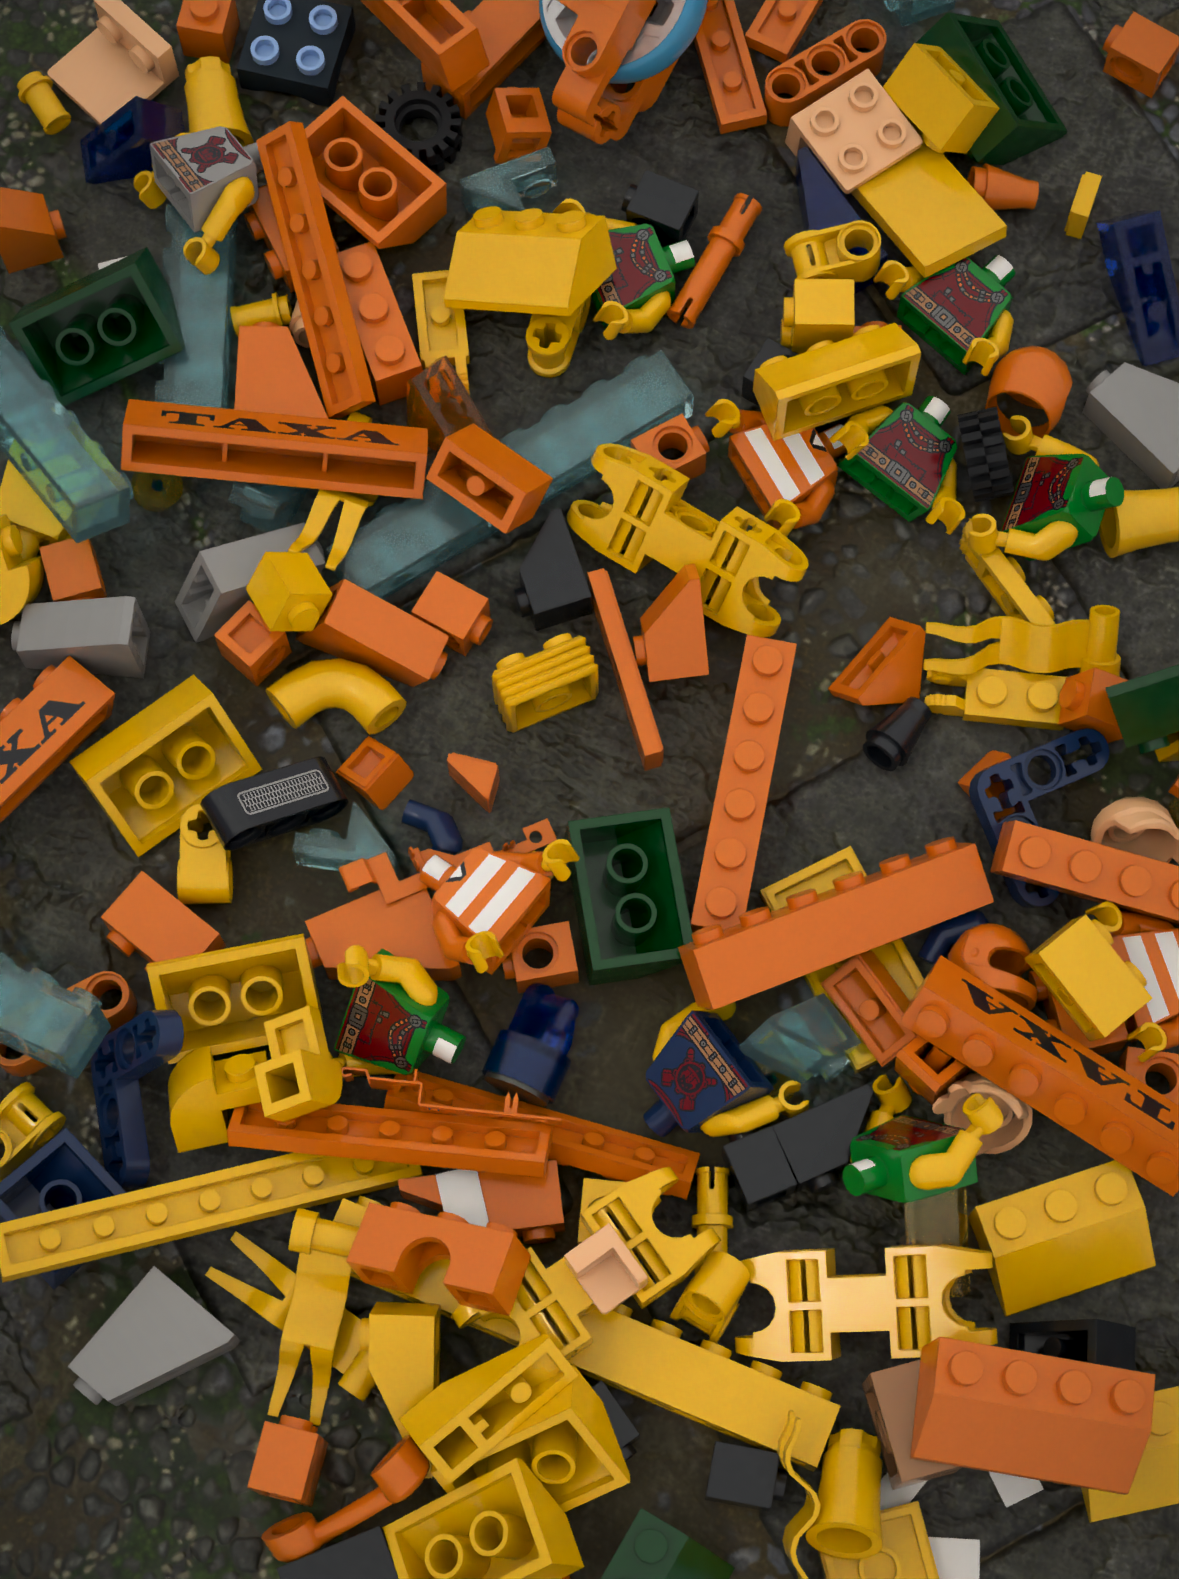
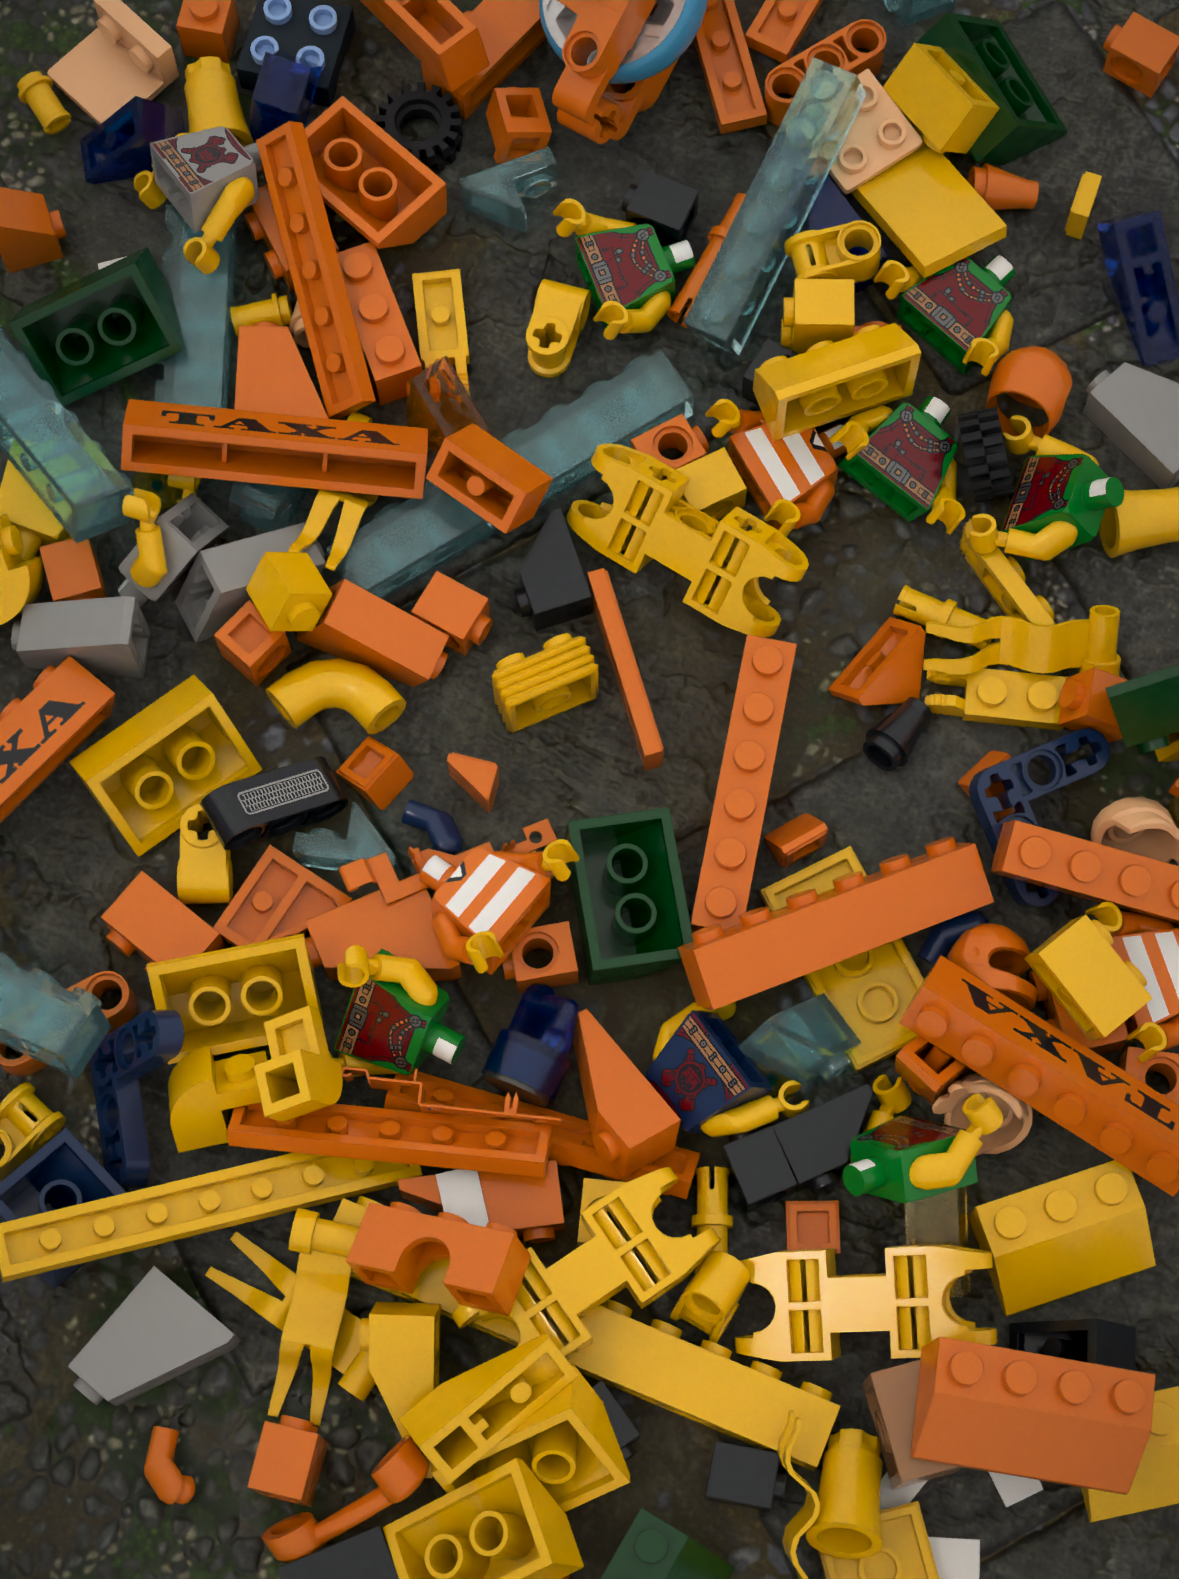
yellow slope [443,206,617,316] -> none
light nougat panel [564,1223,648,1314] -> none
orange slope [632,564,709,682] -> none
orange slope [820,950,919,1067] -> none
none -> torso [118,475,229,607]
none -> orange arm [144,1426,196,1505]
none -> orange wing [213,845,352,947]
none -> clear blue slope [250,50,323,143]
none -> orange slope [573,1008,681,1178]
none -> yellow brick [676,447,747,520]
none -> clear light blue brick [684,57,867,356]
none -> orange slope [765,813,828,868]
none -> orange tile [785,1200,841,1256]
none -> yellow pin [893,585,993,650]

